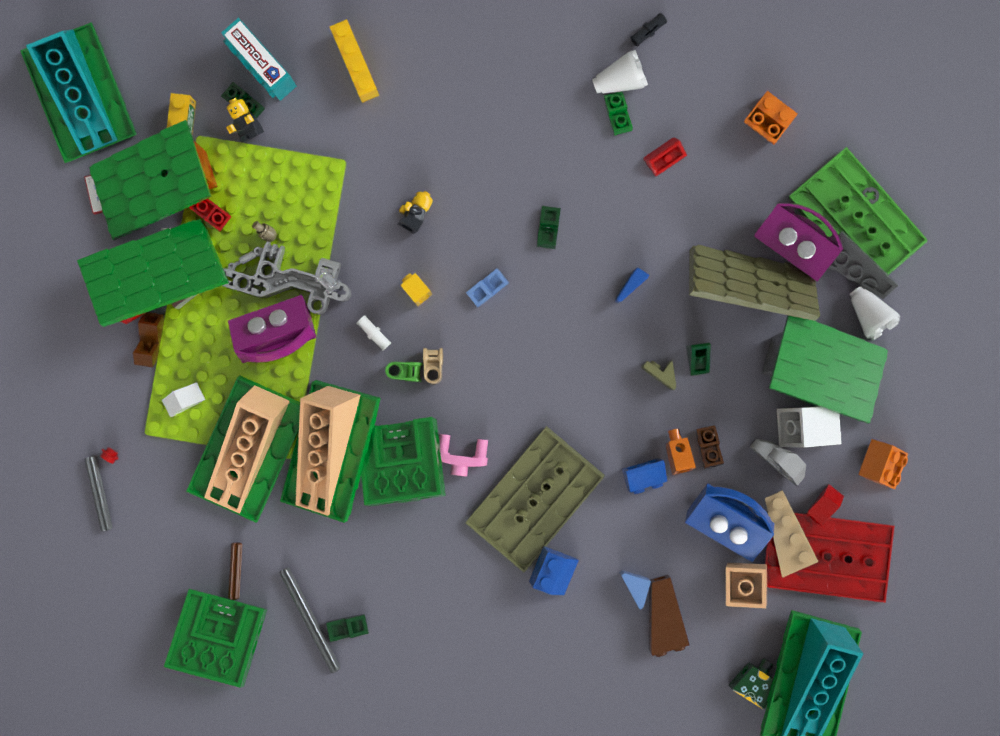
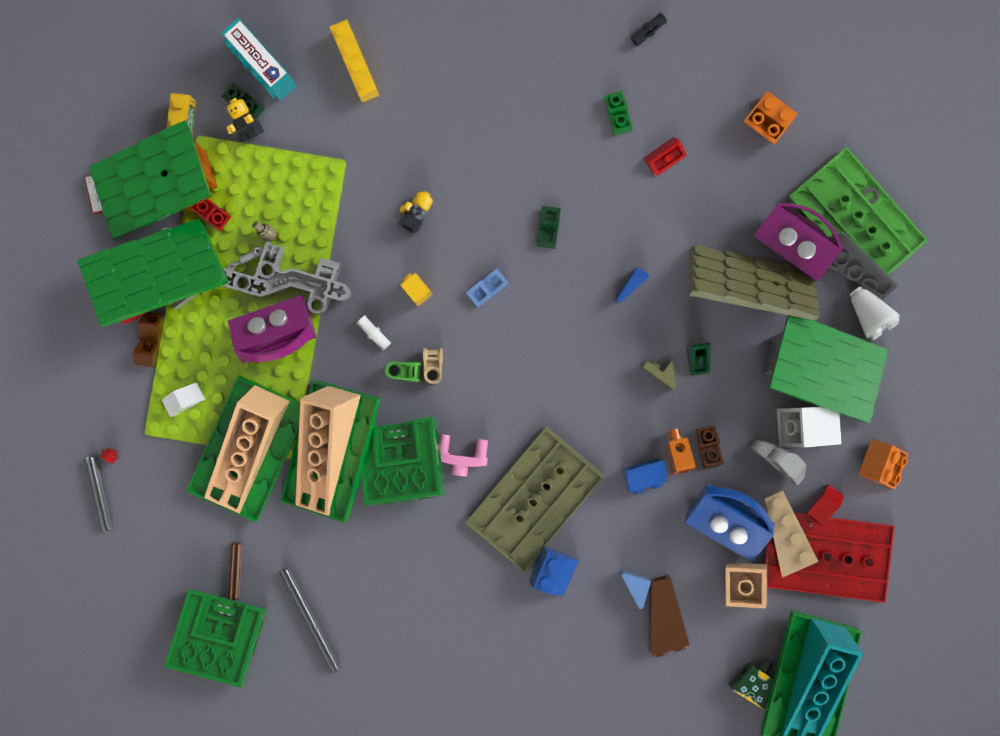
piece [20,22,137,163] -> none
clear bush [315,268,341,294] -> none
dark green slope [326,614,369,642] -> none
white cone [592,50,648,94] -> none

